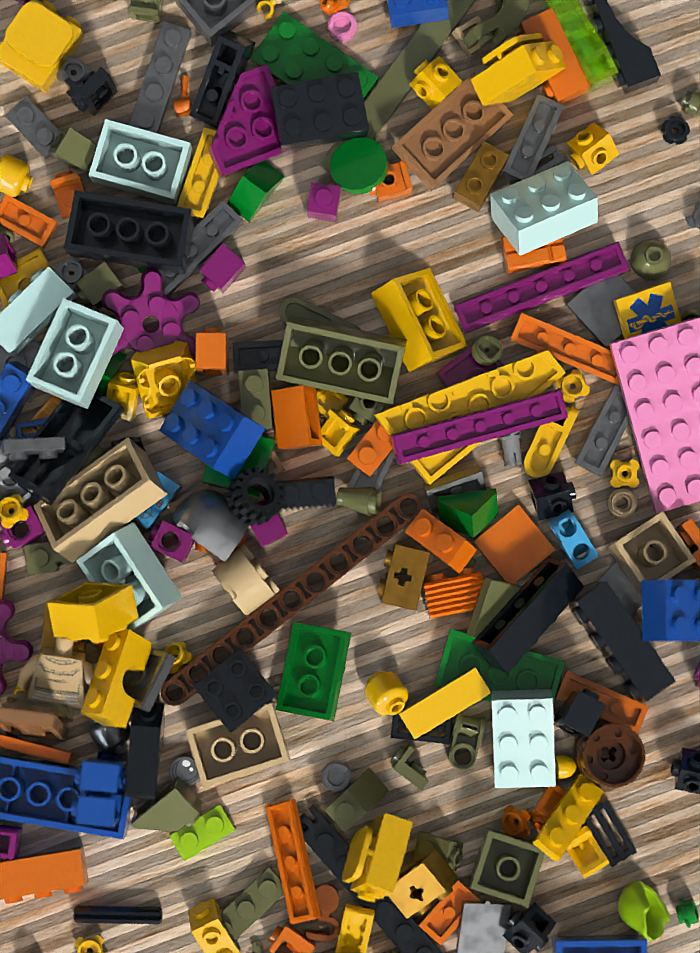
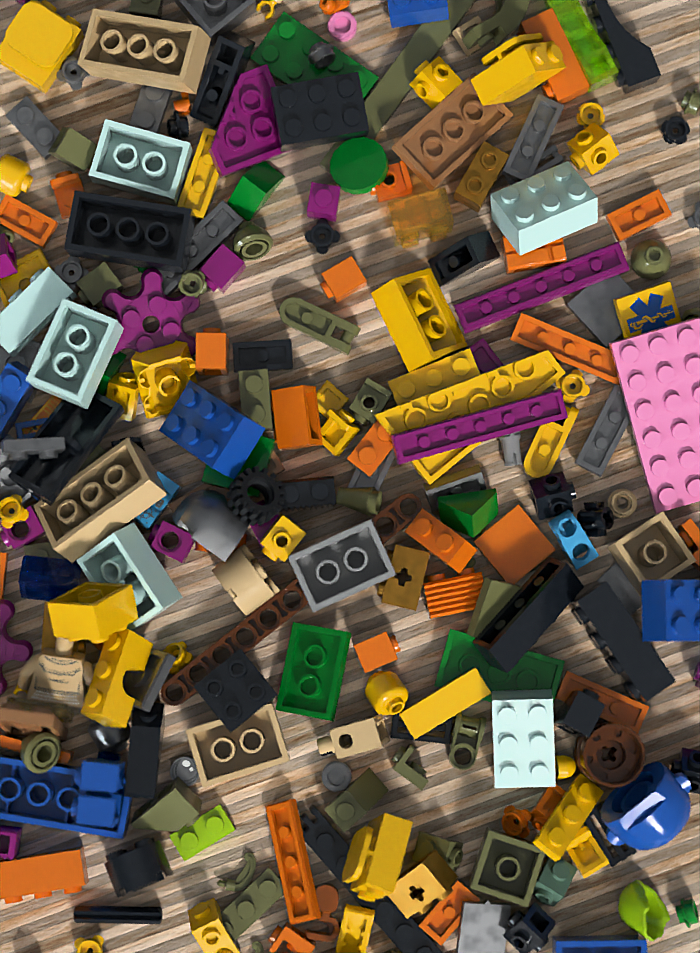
black bracket [64,67,118,116] -> none
olive slope [276,315,407,405] -> none
olive tile [471,335,503,366] -> none
yellow plate [610,459,640,489] -> none
none -> clear blue bracket [18,555,82,601]
none -> olive brick [21,731,61,773]
none -> tan brick [77,8,211,94]
none -> black brick [104,837,173,898]
none -> black plate [167,111,189,140]
none -> olive plate [178,269,207,298]
none -> olive piece [217,852,256,892]
none -> olive brick [233,221,273,261]
none -> yellow brick [260,513,307,562]
none -> light grey brick [288,519,396,613]
none -> black plate [305,219,340,254]
none -> flat silver plate [308,42,336,69]
none -> tan torso [317,714,390,759]
none -> orange brick [319,256,367,303]
none -> orange brick [353,632,401,673]
none -> clear yellow brick [386,187,454,249]
none -> yellow plate [388,348,480,405]
none -> black slope [428,231,501,287]
none -> sand green bracket [533,856,578,907]
none -> yellow plate [576,102,605,129]
none -> black gear [577,501,614,537]
none -> blue piece [600,761,691,850]
none -> orange plate [606,189,672,242]

